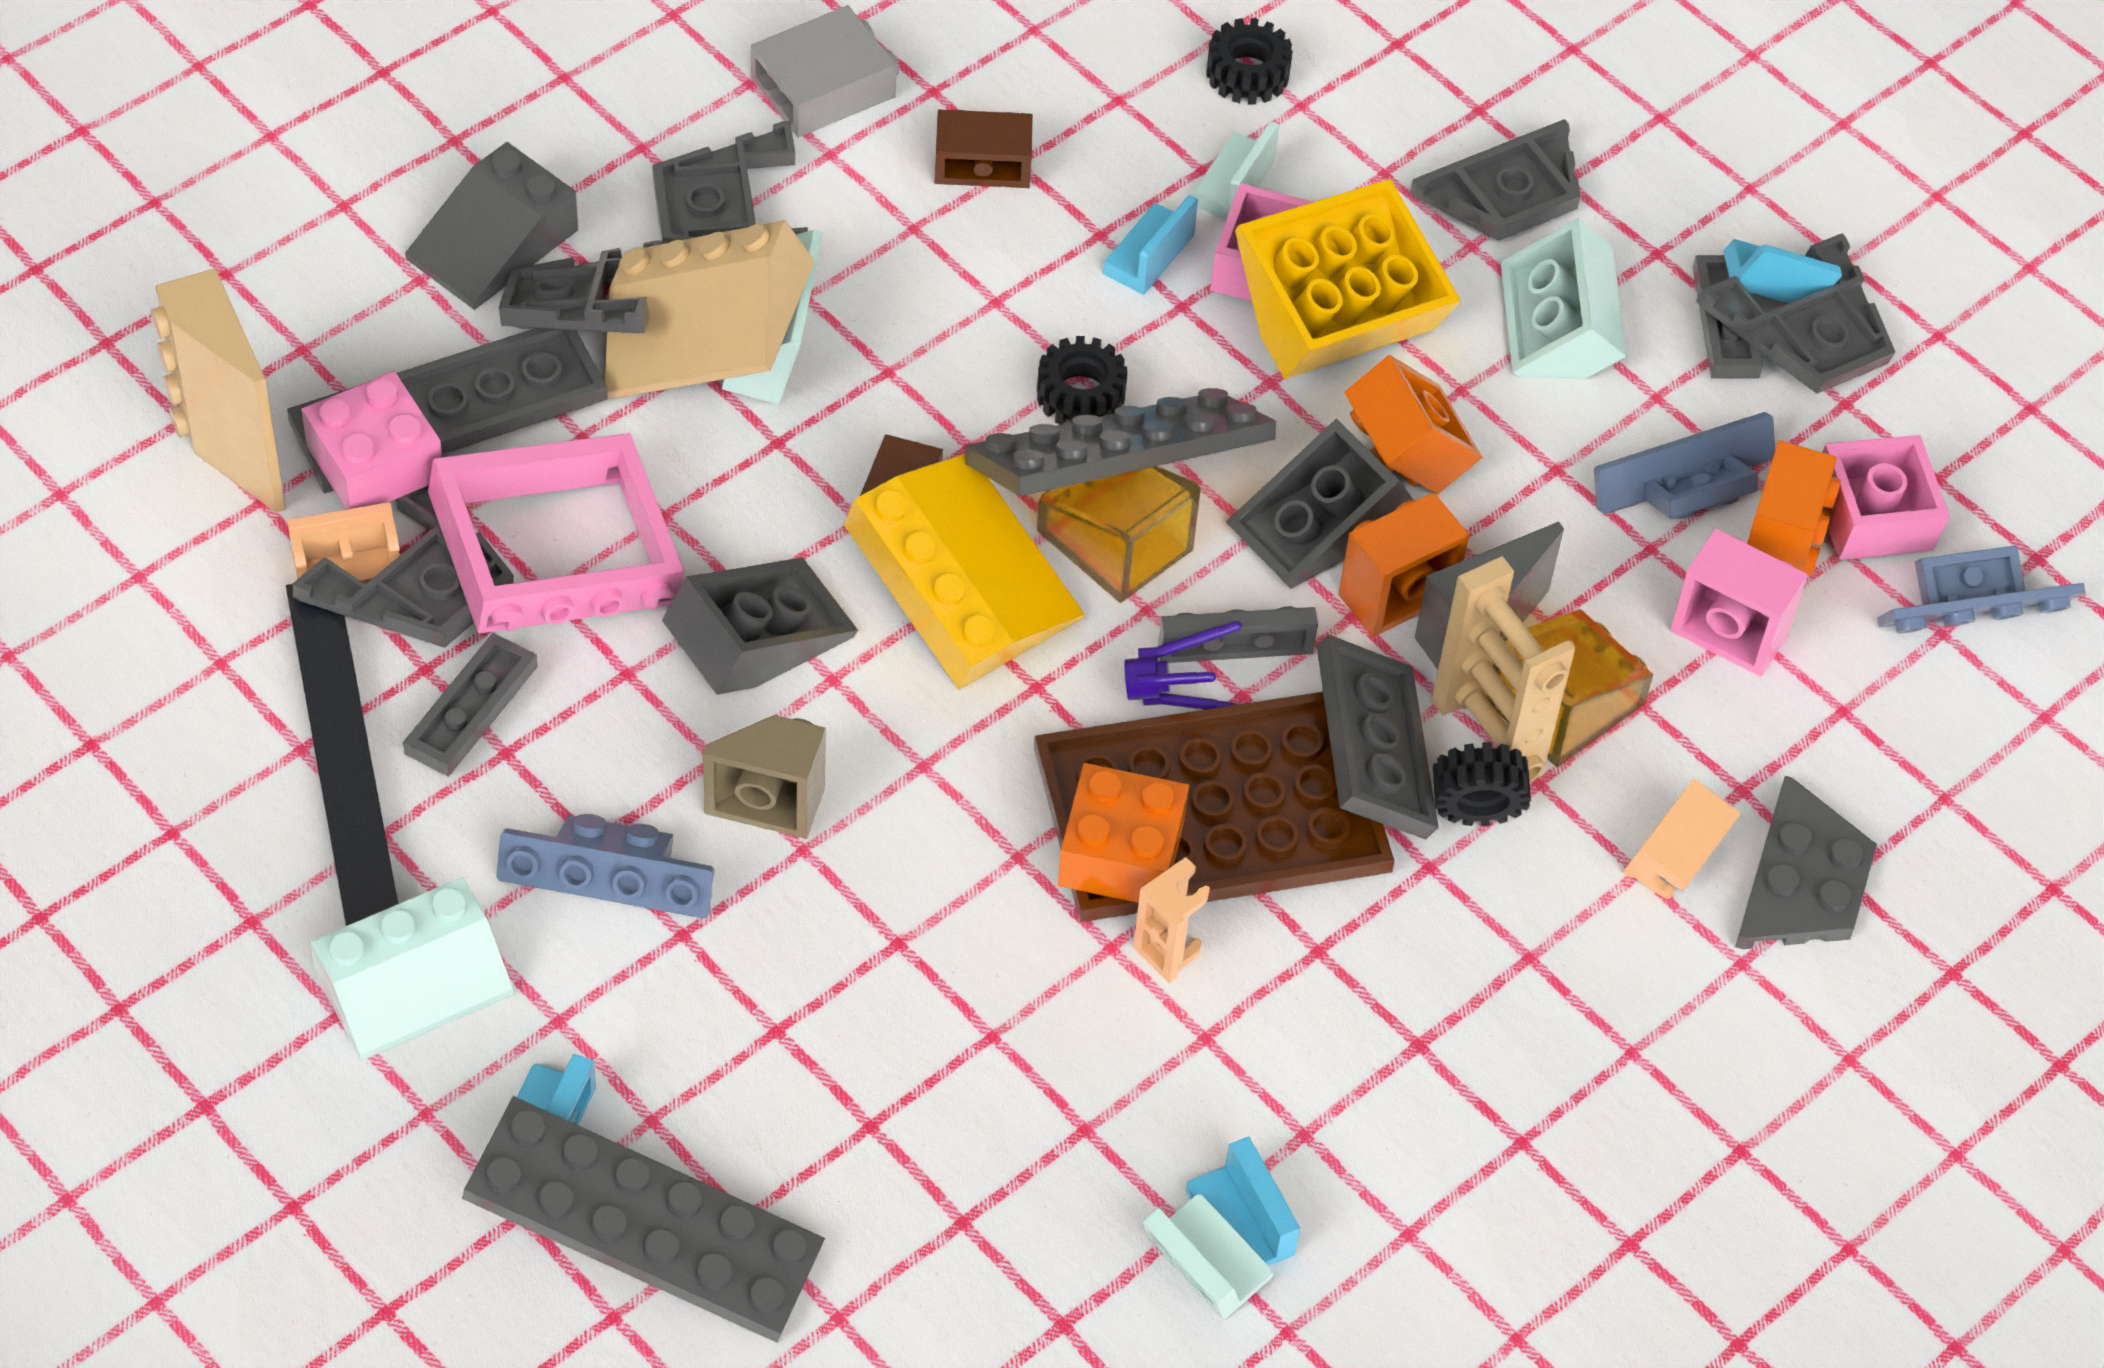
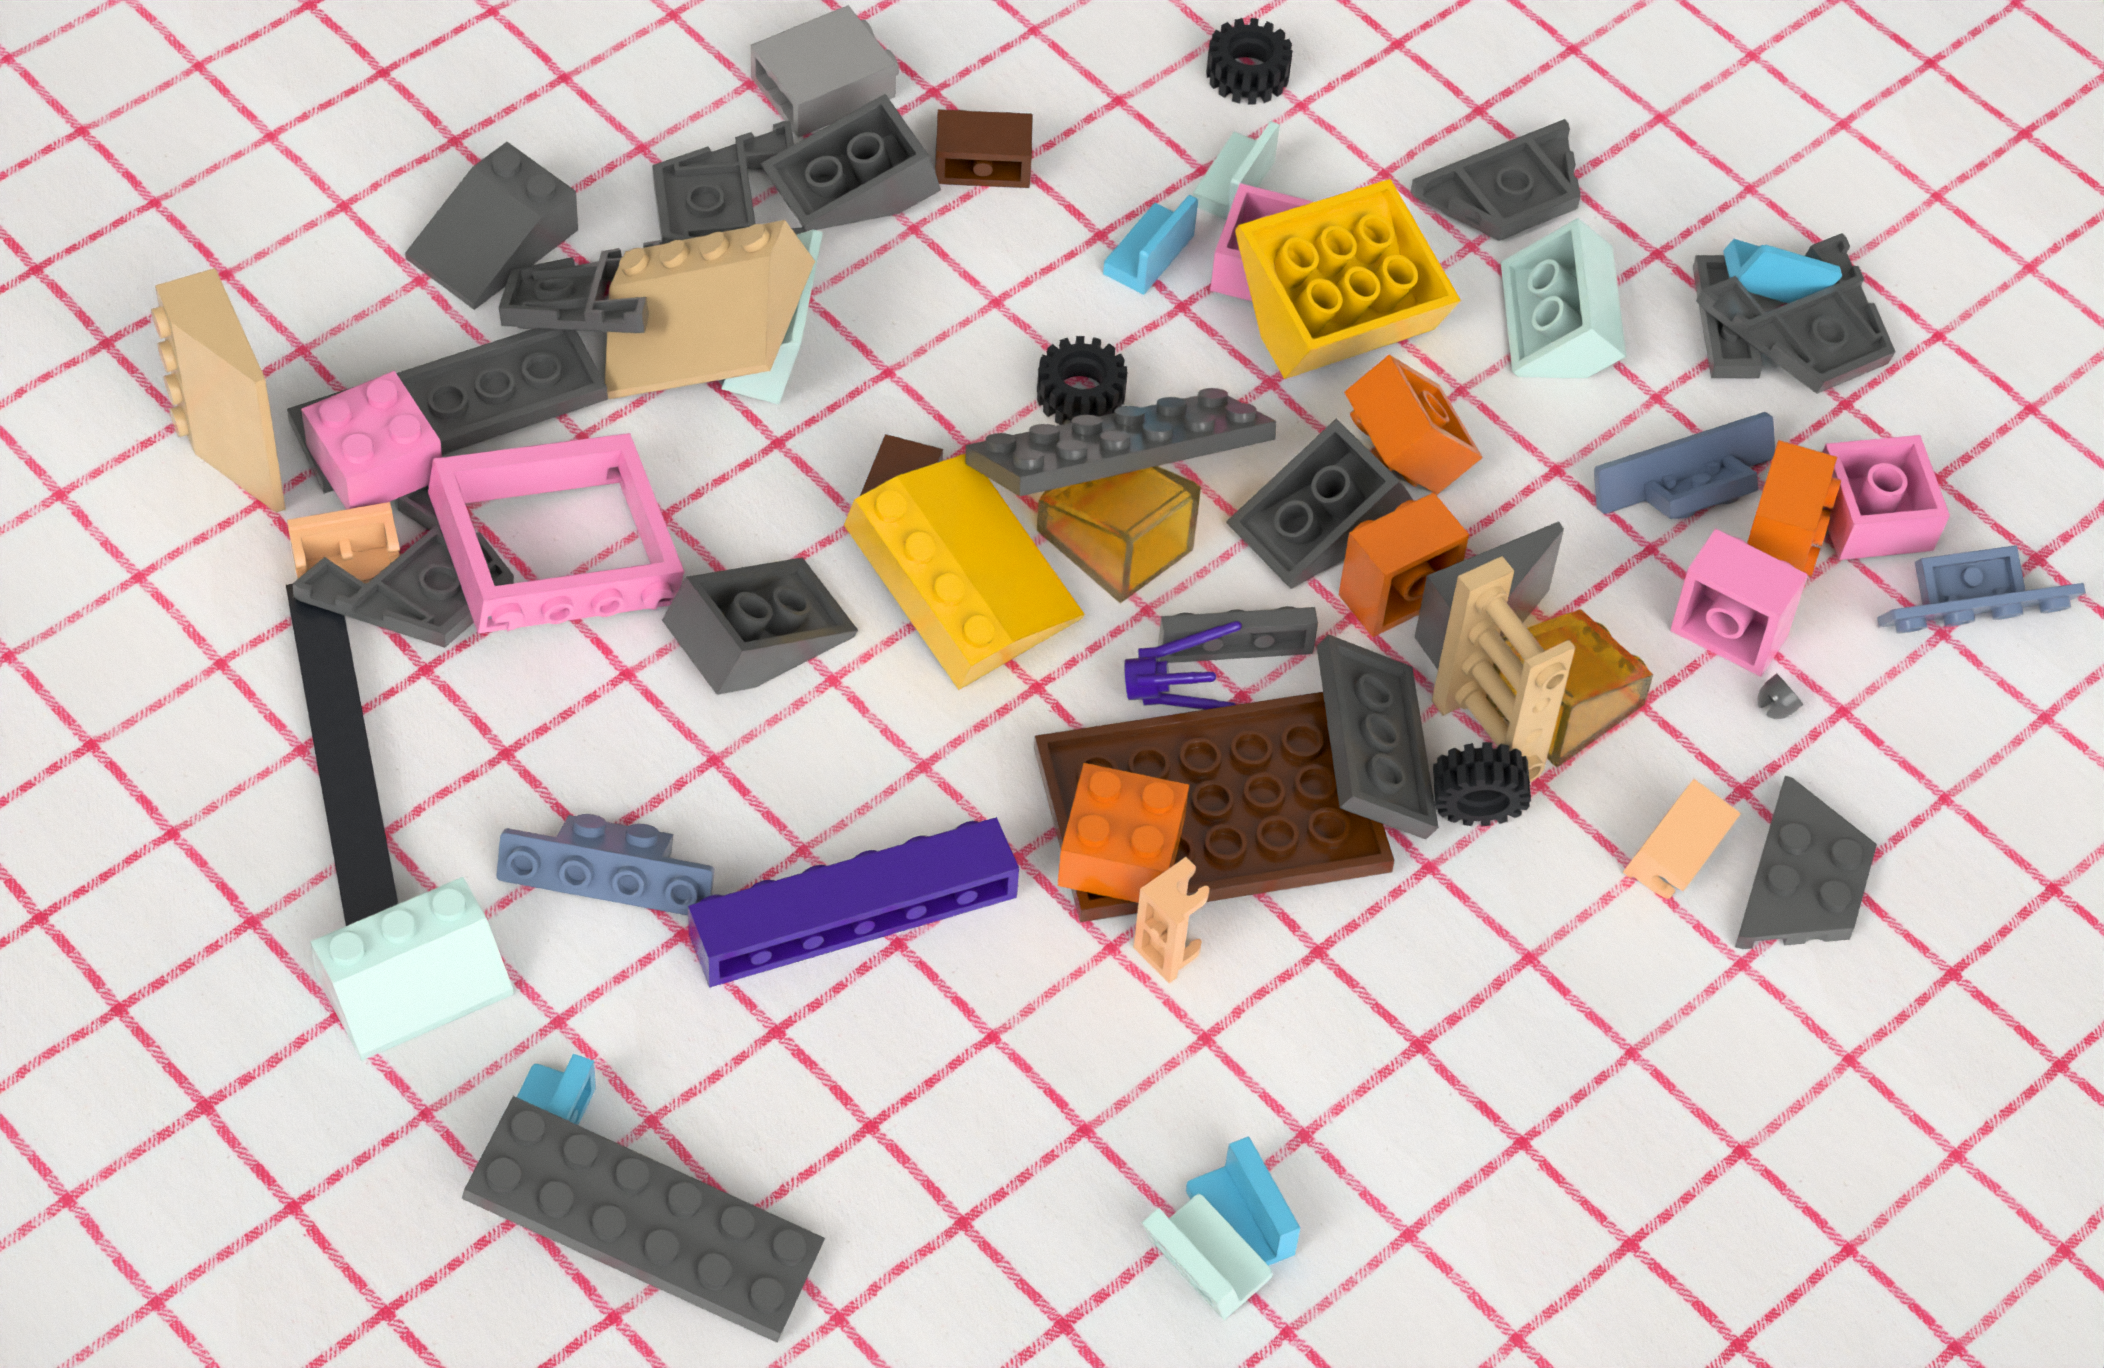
dark grey plate [403,633,538,777] -> none
dark tan slope [703,715,826,839] -> none
none -> dark purple brick [688,817,1019,988]
none -> dark grey slope [761,94,941,232]
none -> dark grey hinge [1757,673,1803,719]

